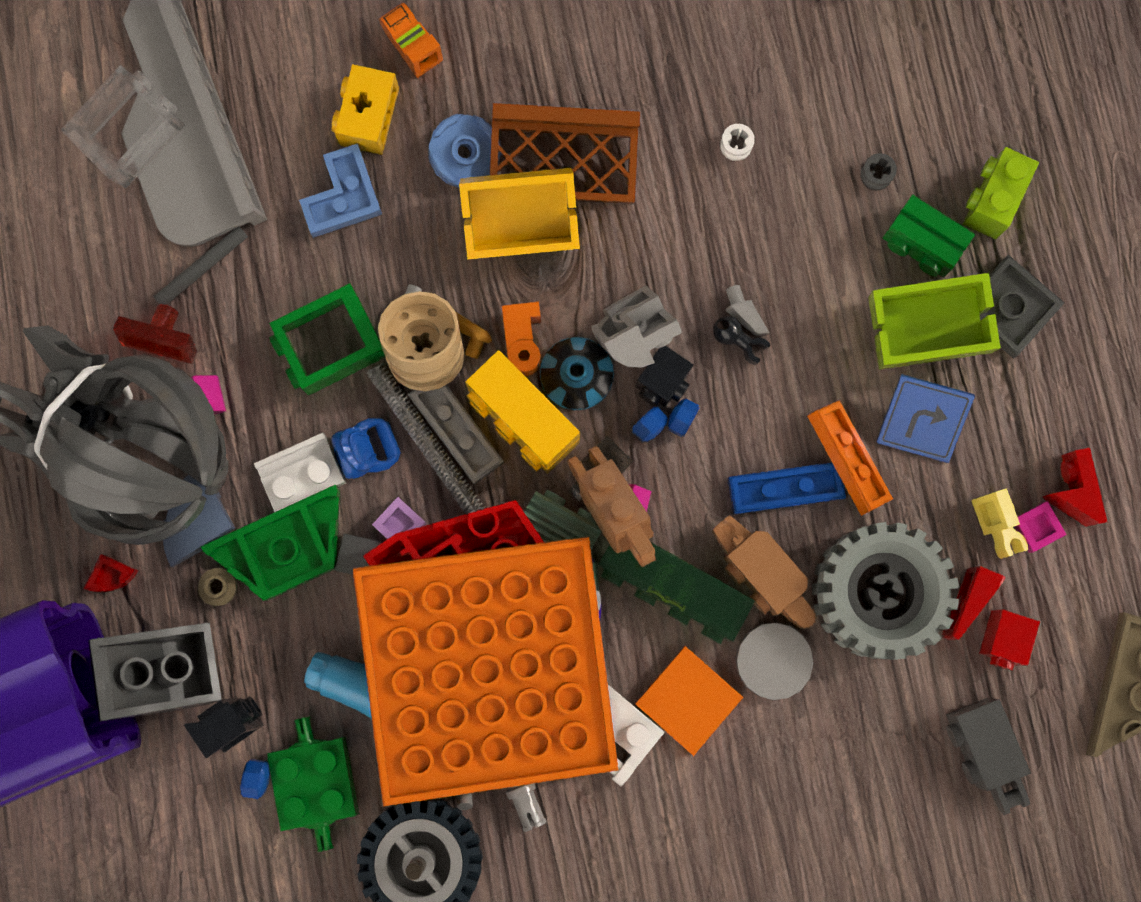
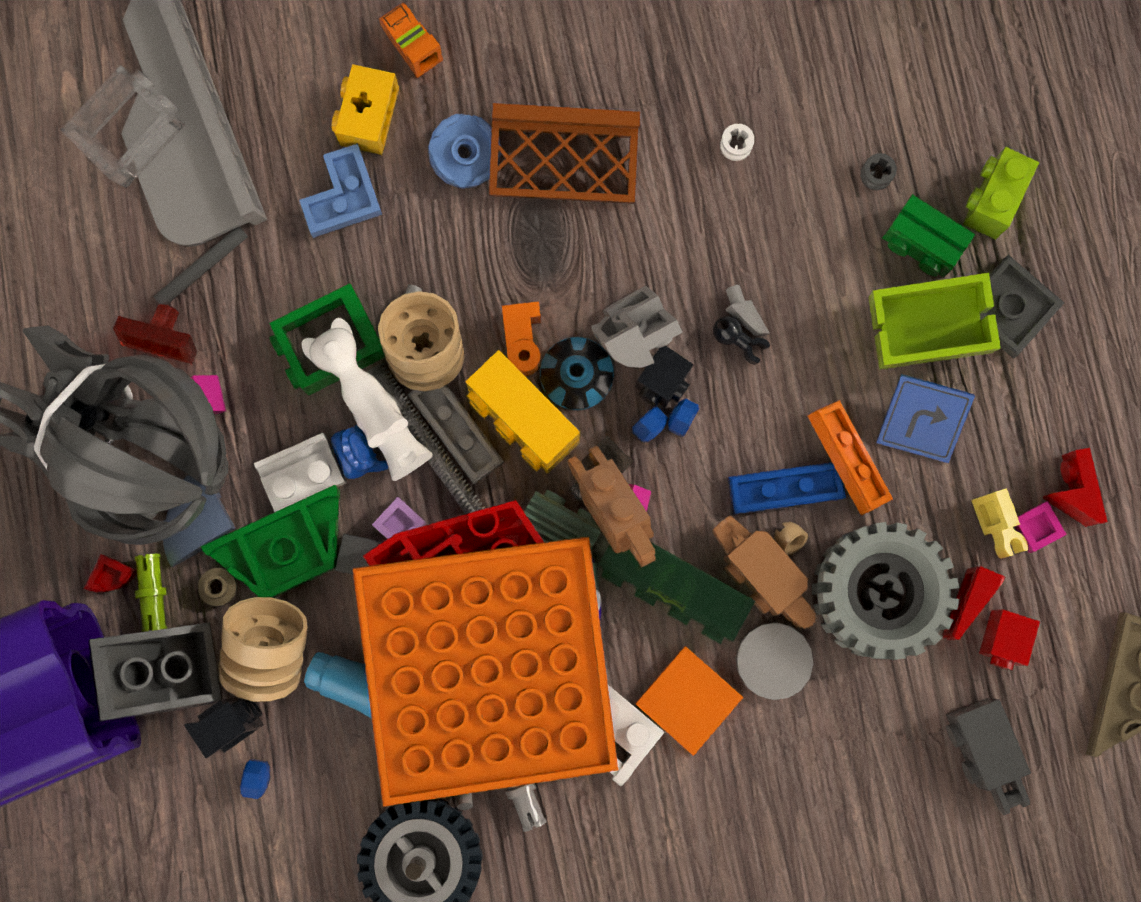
green plate [267,716,360,852] -> none
pearl gold bar [456,312,492,359] -> none
yellow piece [459,168,580,260] -> none
none -> lime pin [135,554,167,632]
none -> tan wheel [218,597,308,702]
none -> white animal [302,318,433,481]
none -> tan hinge [774,522,808,555]

